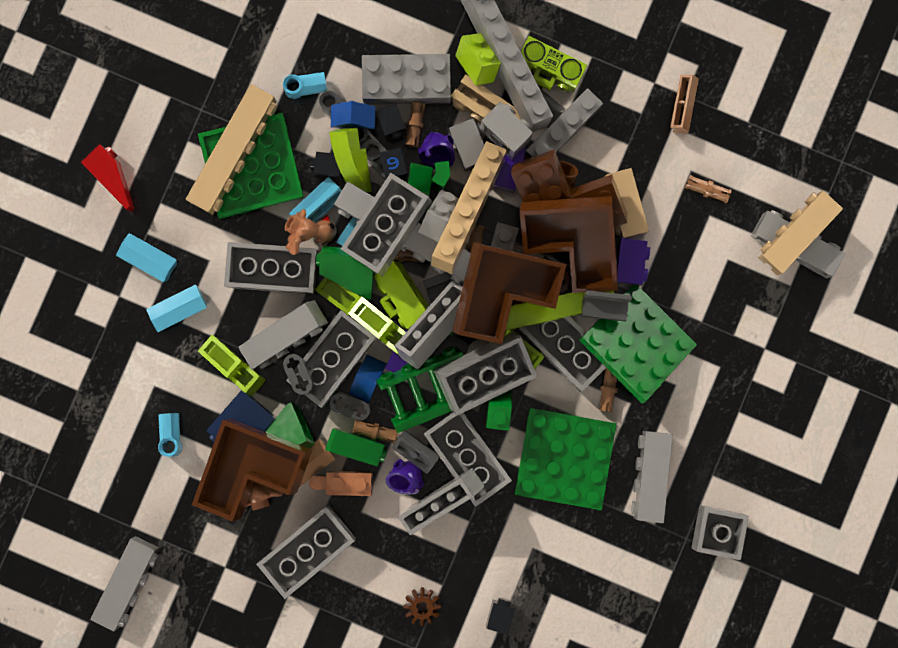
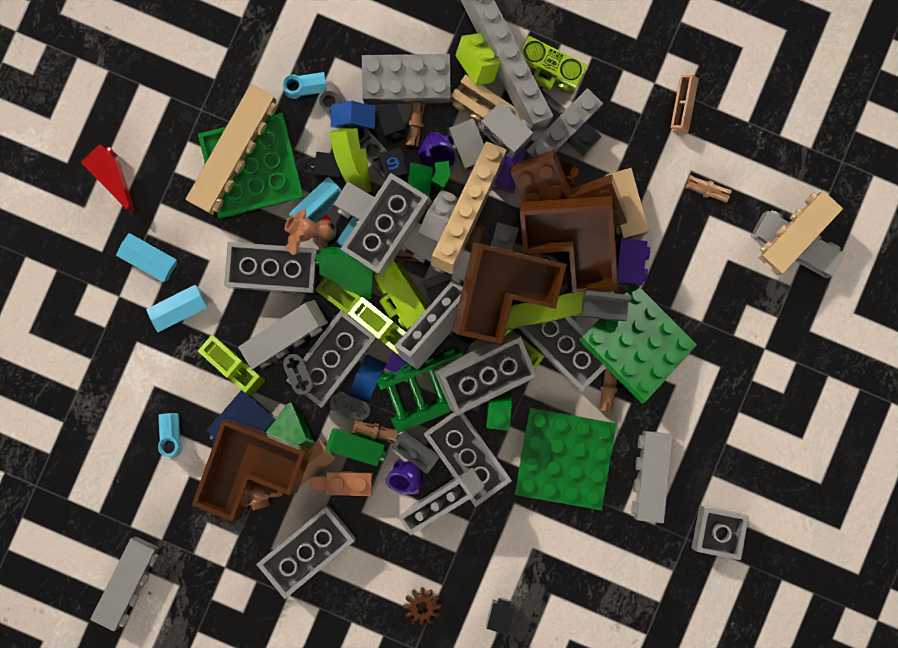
none -> black brick [568,122,602,157]

